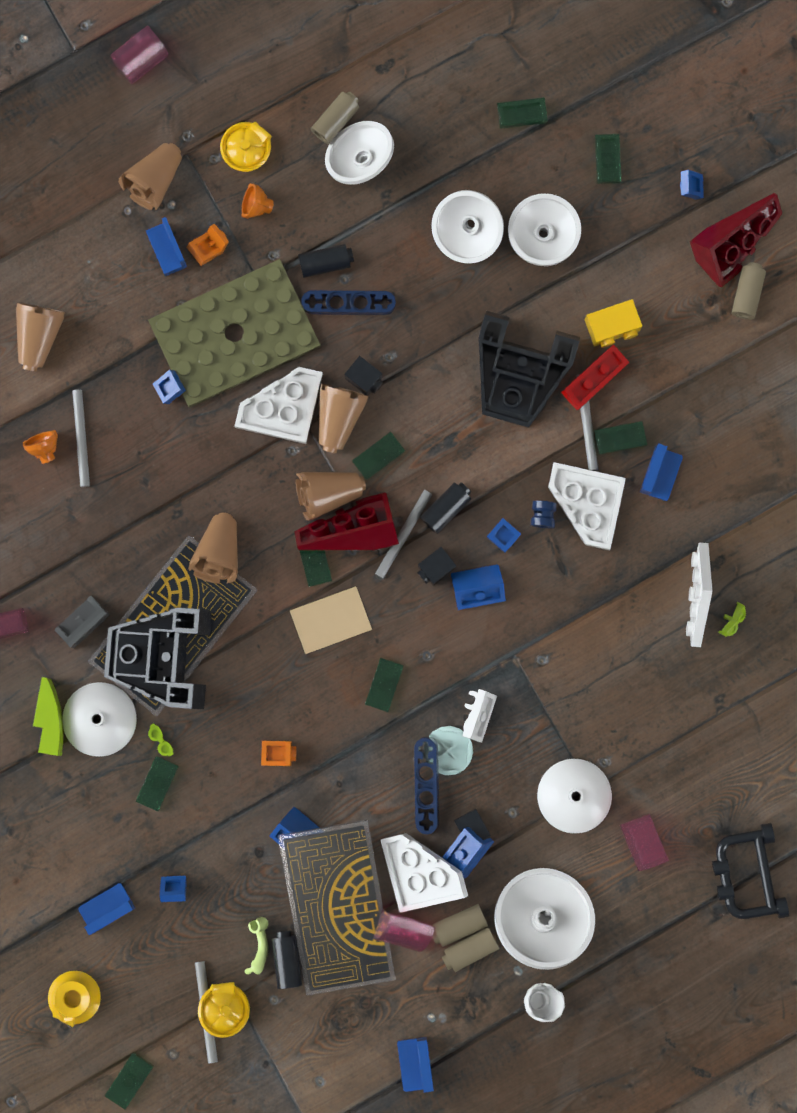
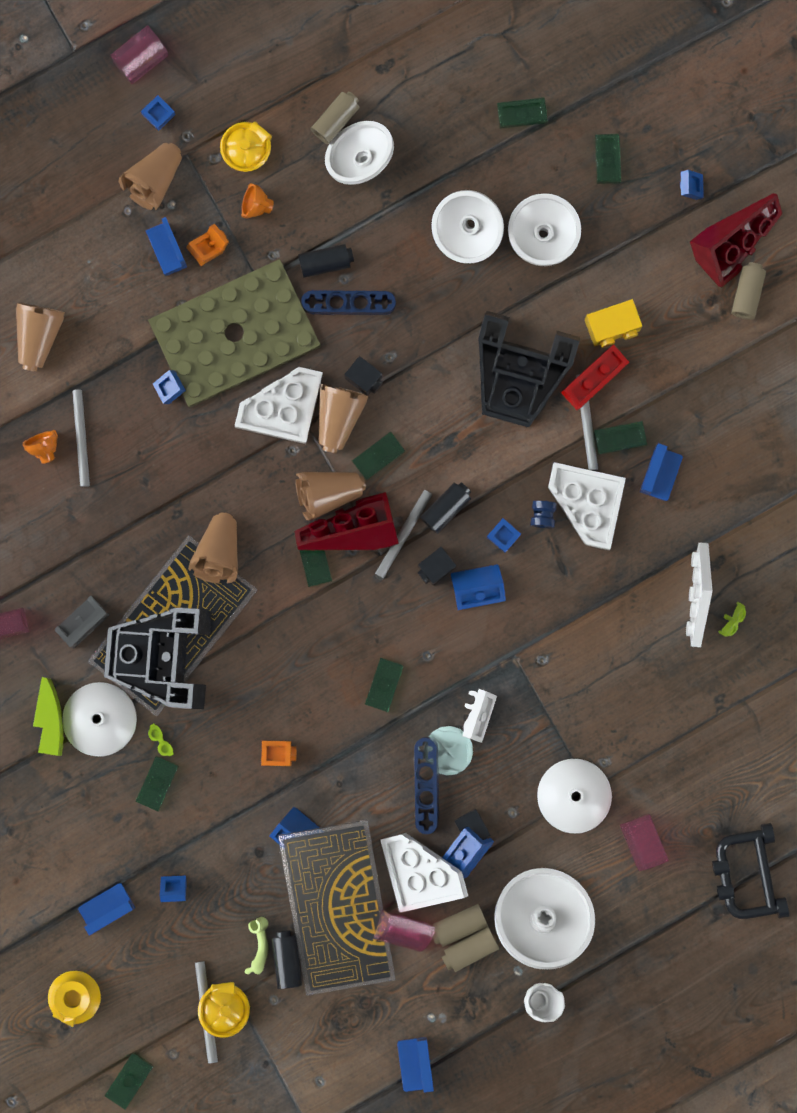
tan sticker [290,586,372,654] -> none
none -> blue plate [141,95,176,131]

